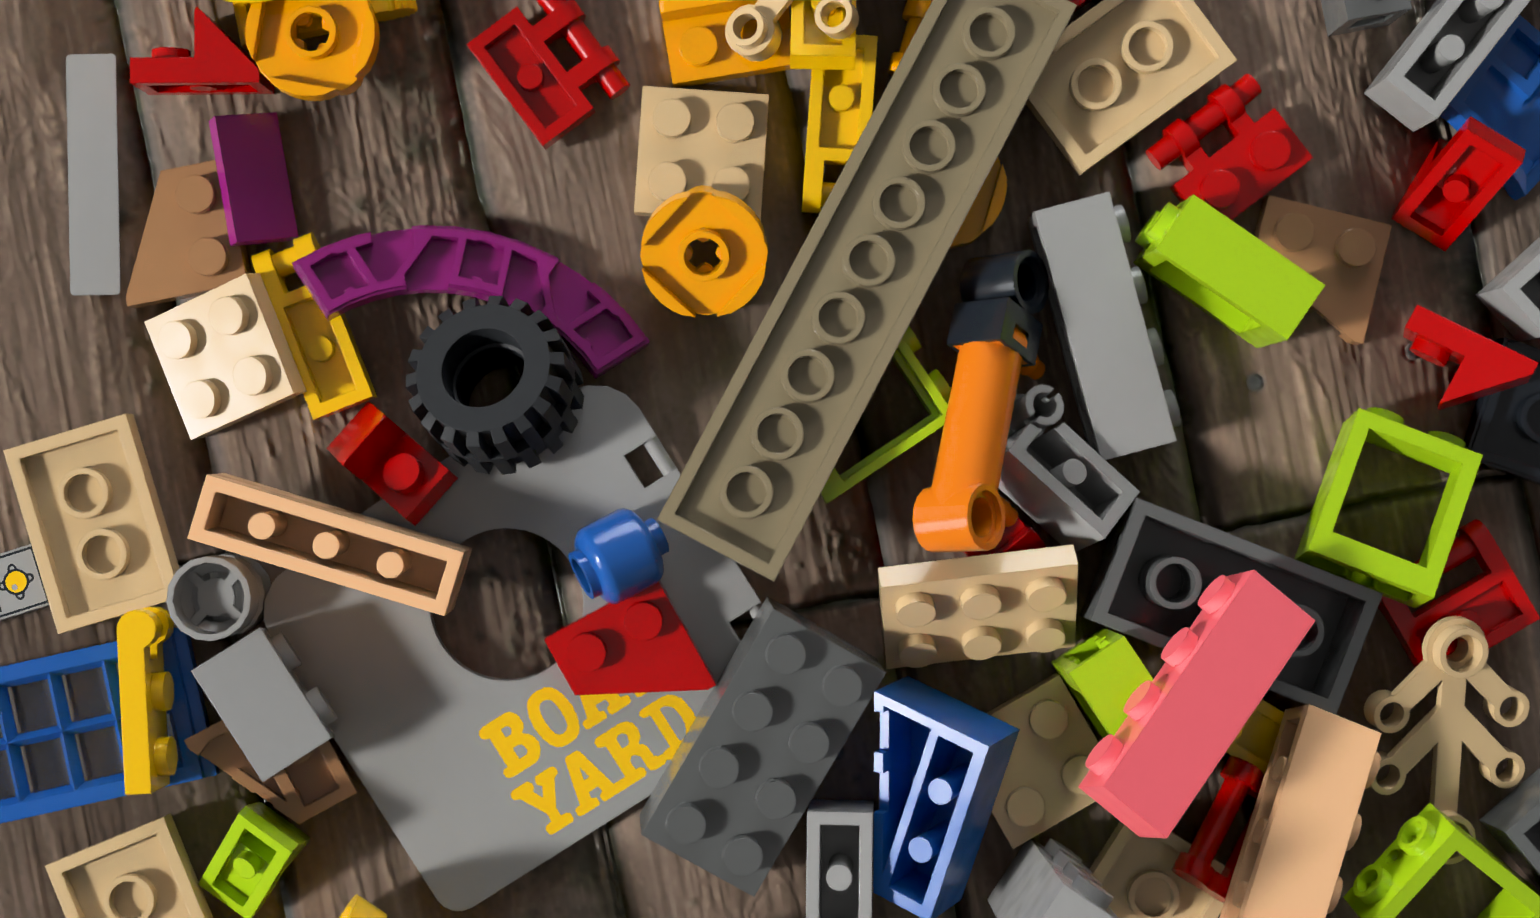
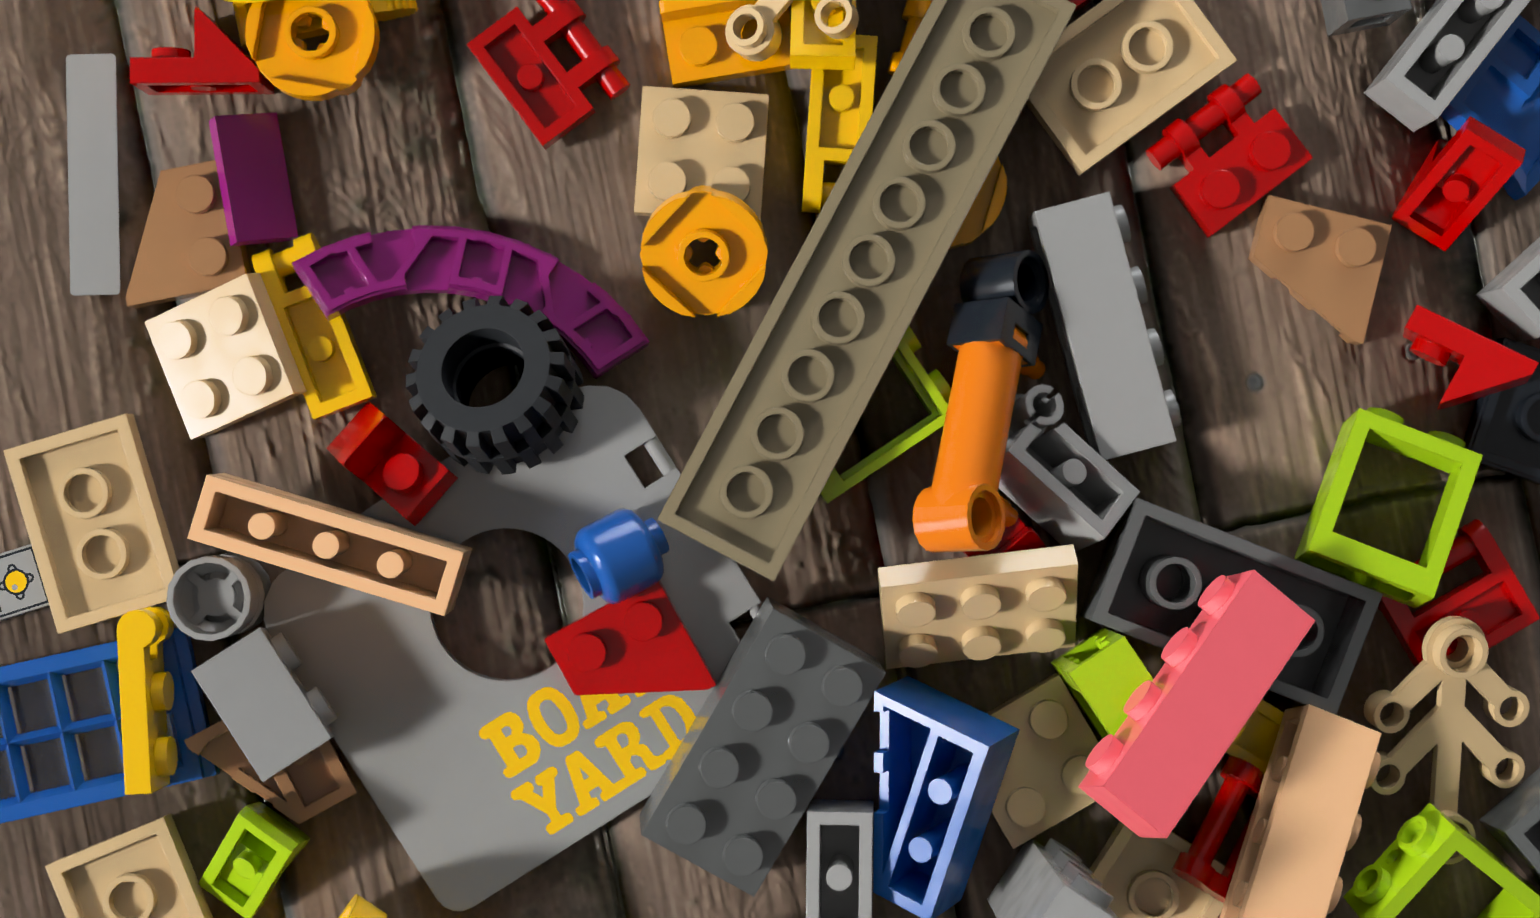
lime window [1133,194,1325,348] -> none

